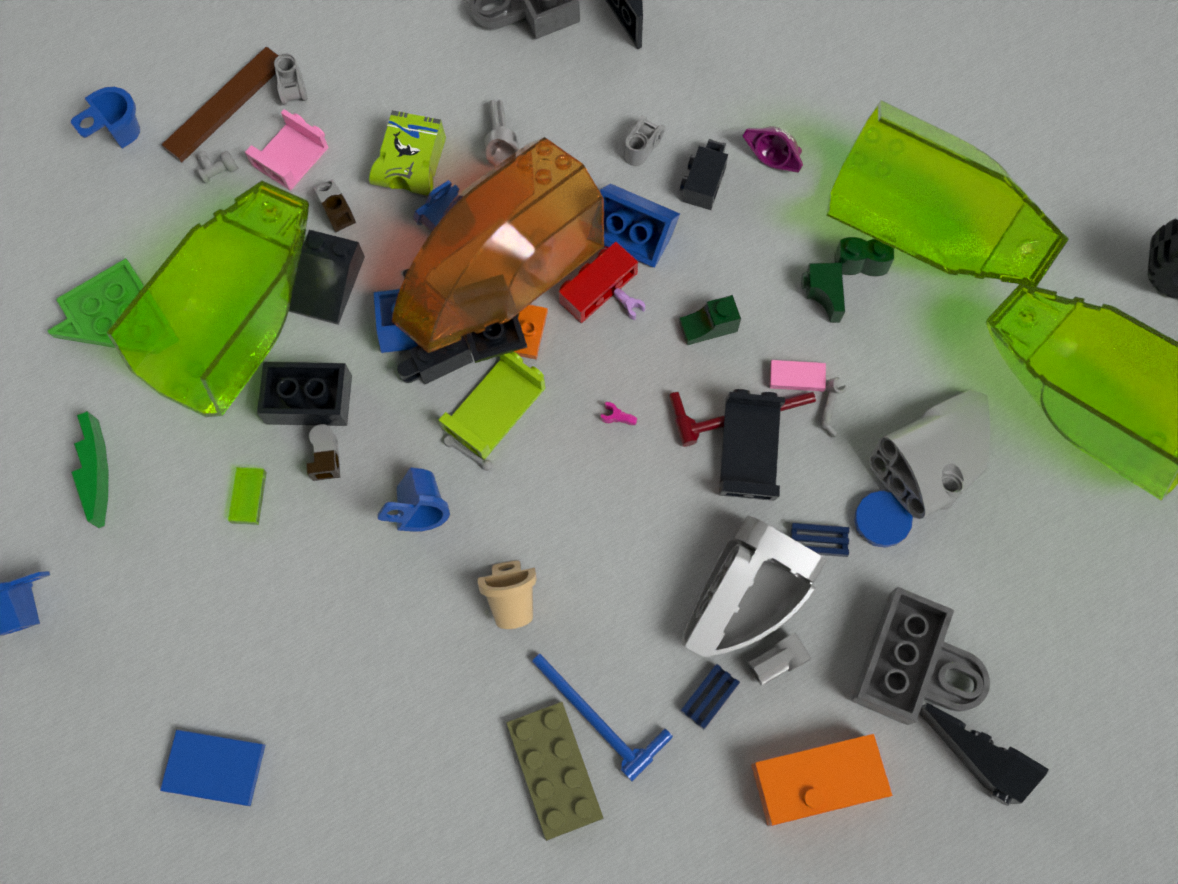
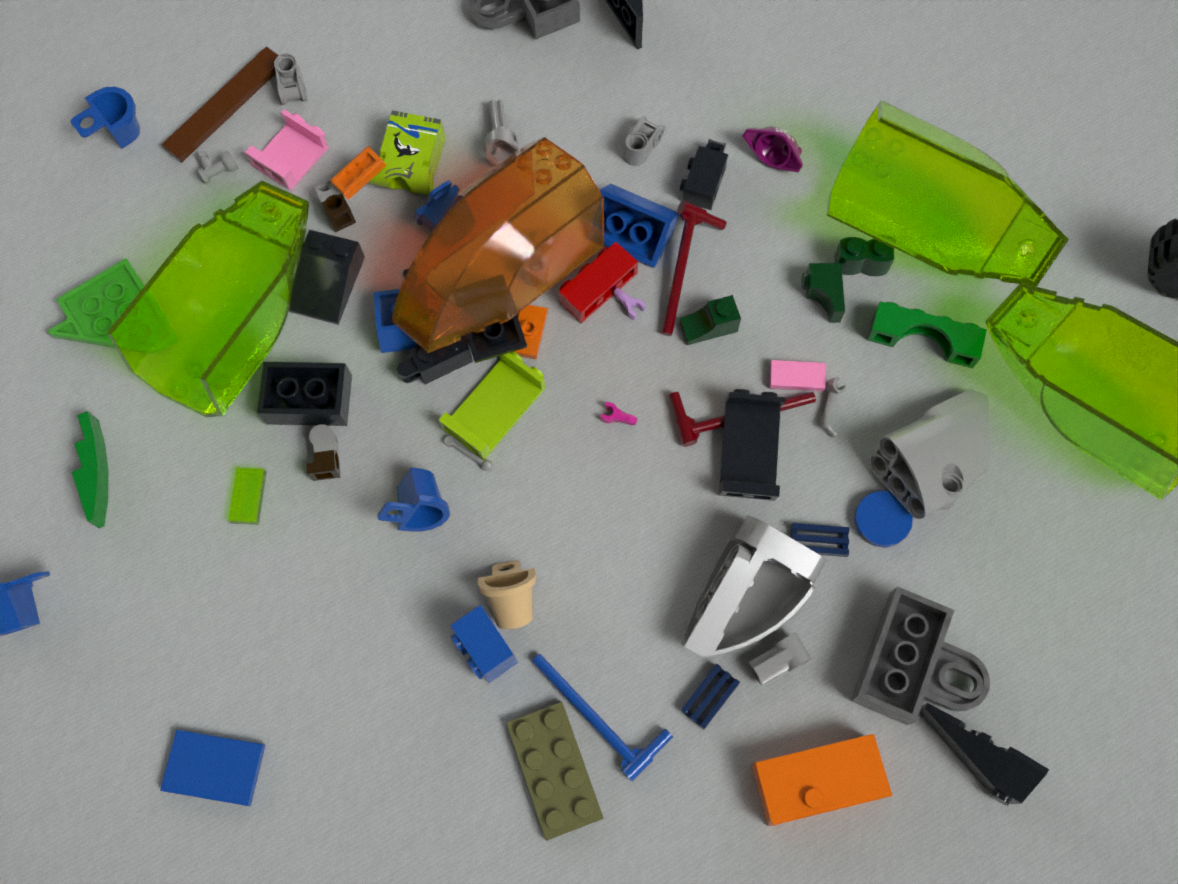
none -> orange plate [330,146,387,200]
none -> blue brick [450,605,518,683]
none -> dark red bar [662,201,727,336]
none -> green arch [867,301,987,369]

